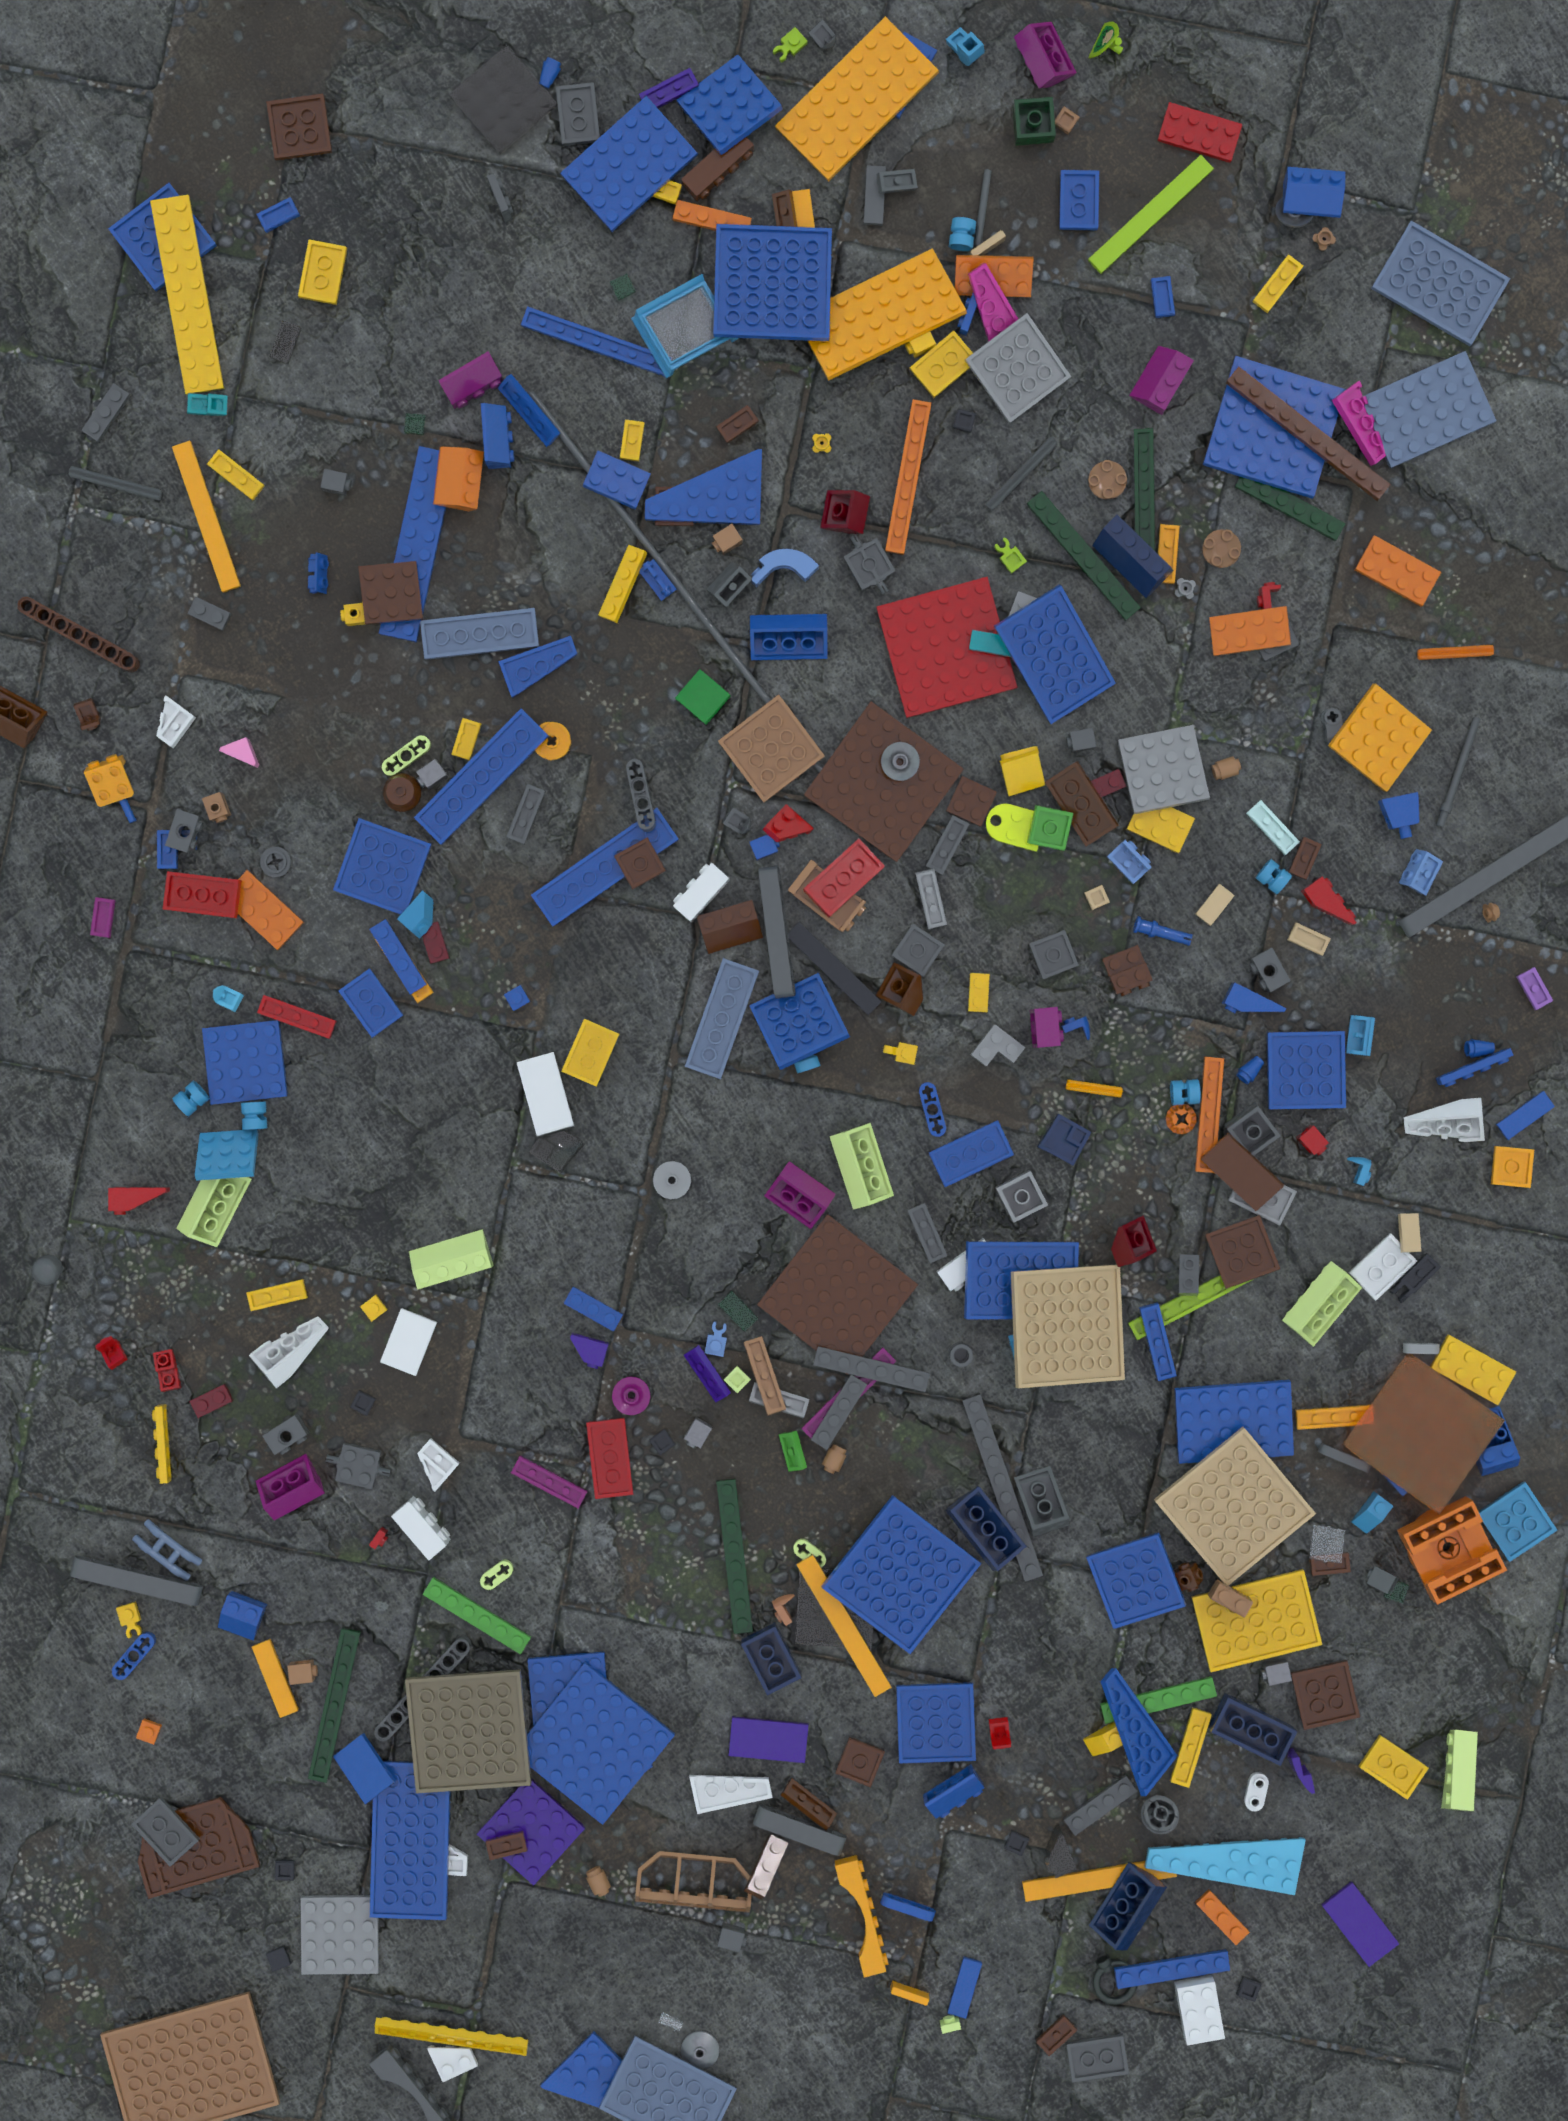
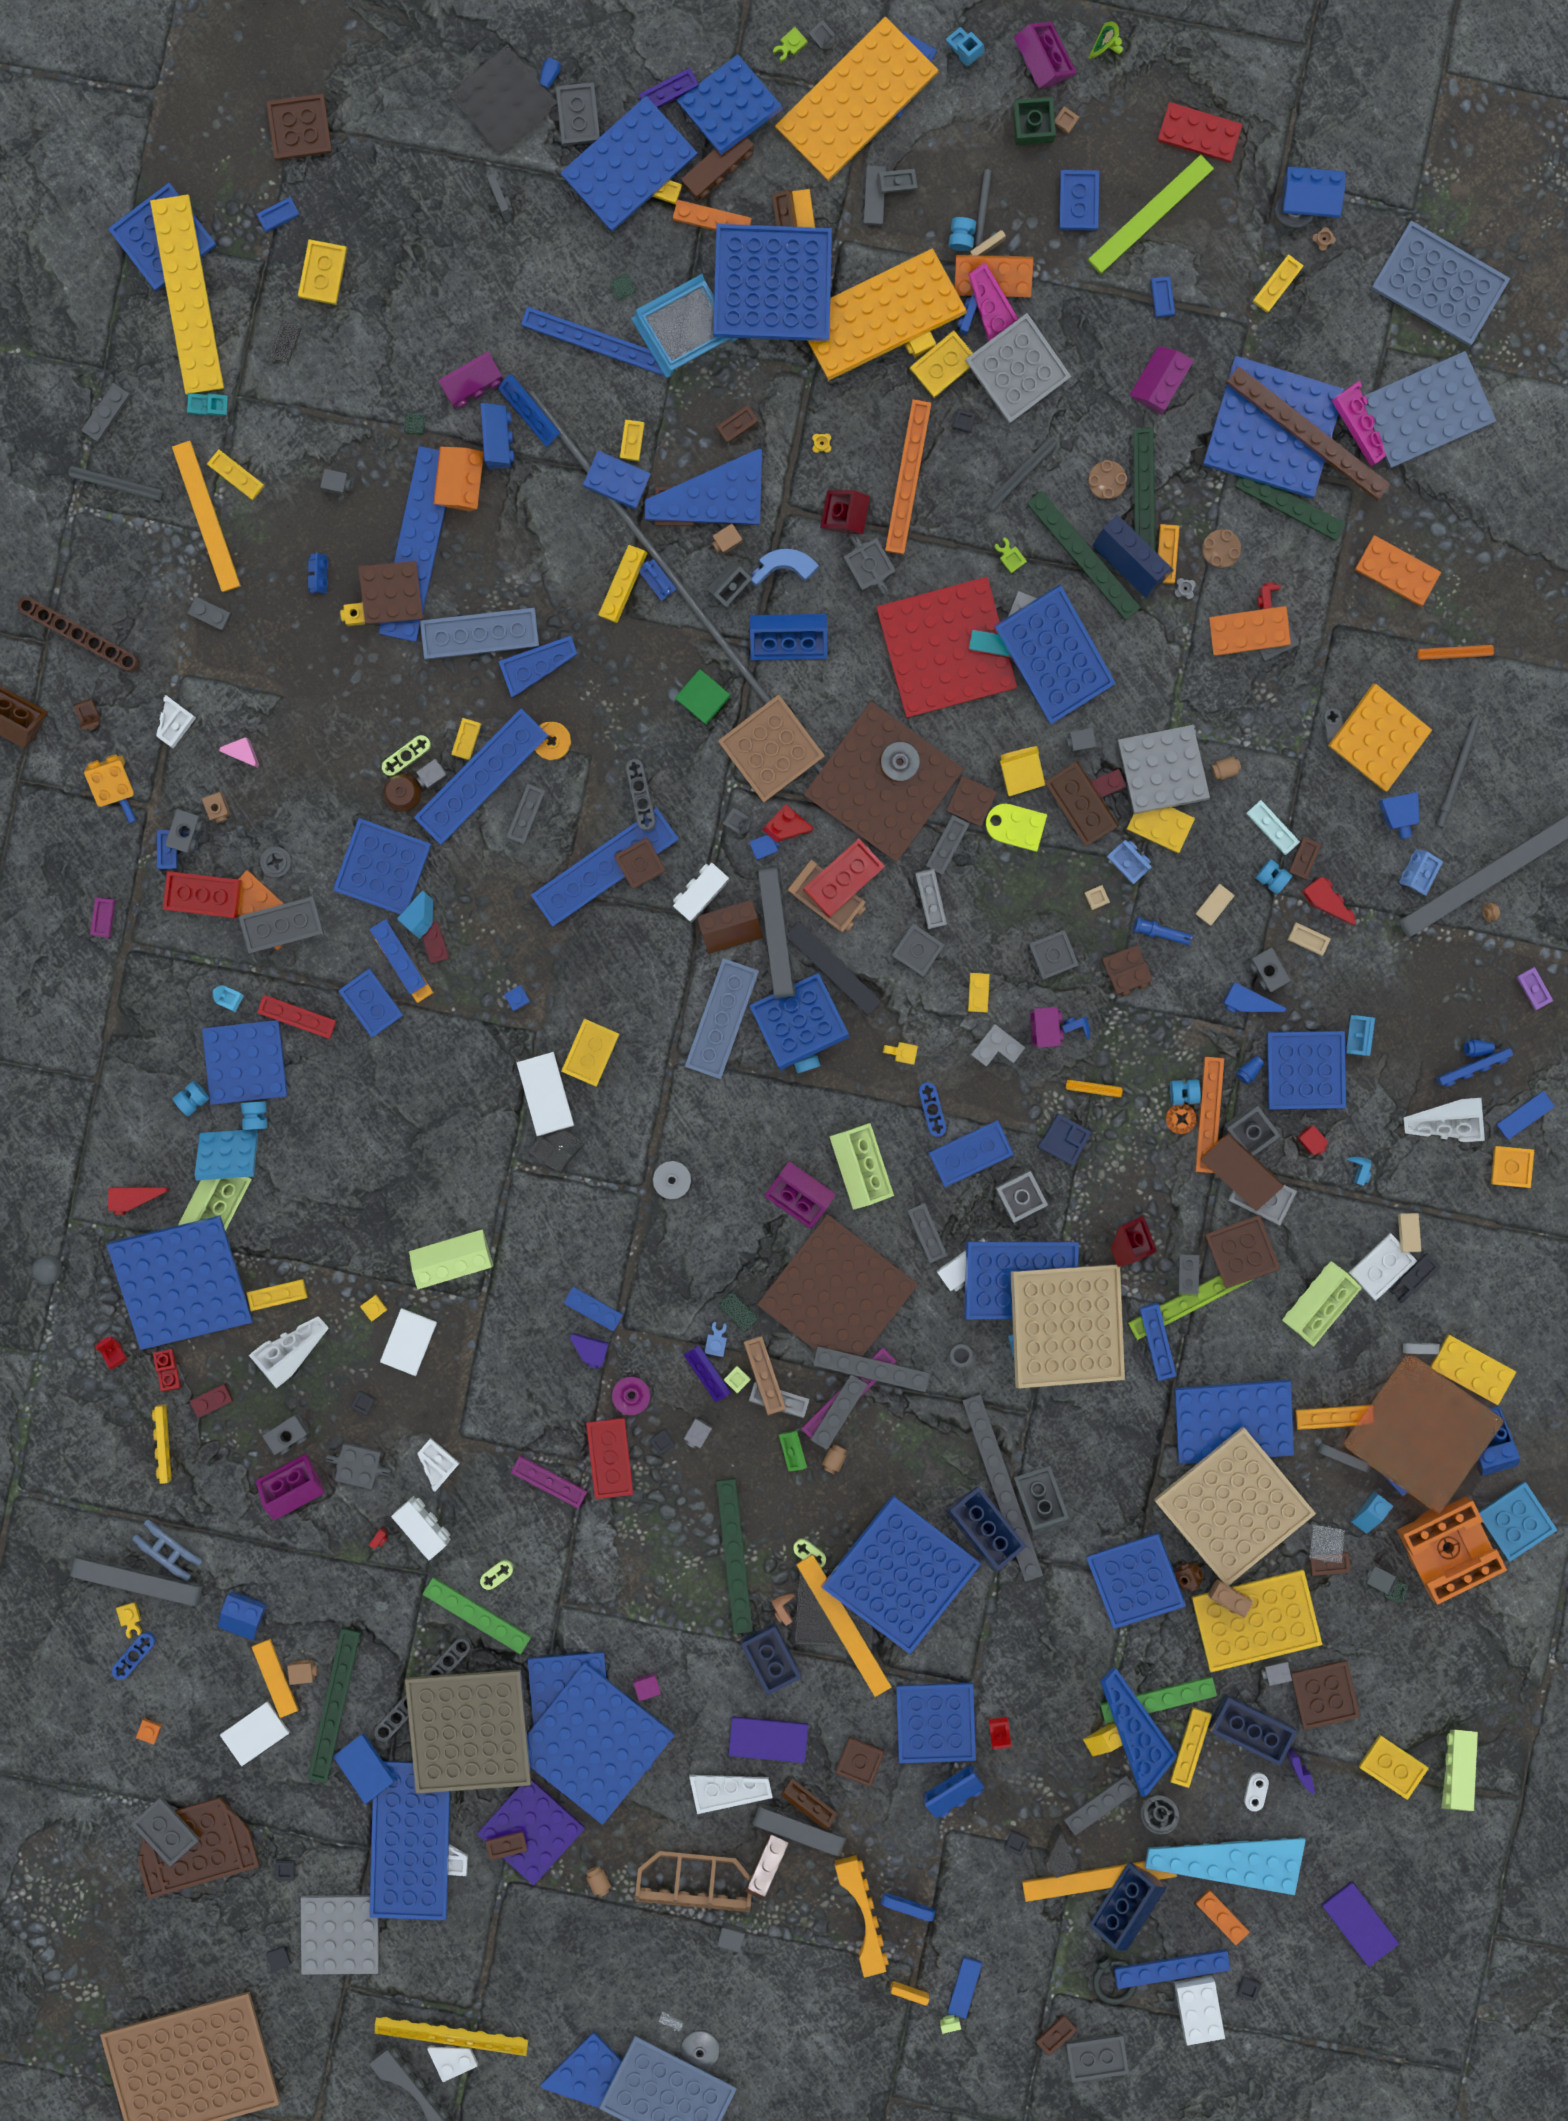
reddish brown slope [876,963,923,1016] -> none
bright green plate [1027,805,1073,851] -> none
none -> blue plate [107,1215,253,1350]
none -> white tile [220,1701,290,1766]
none -> dark grey plate [239,896,324,954]
none -> magenta panel [633,1672,661,1701]

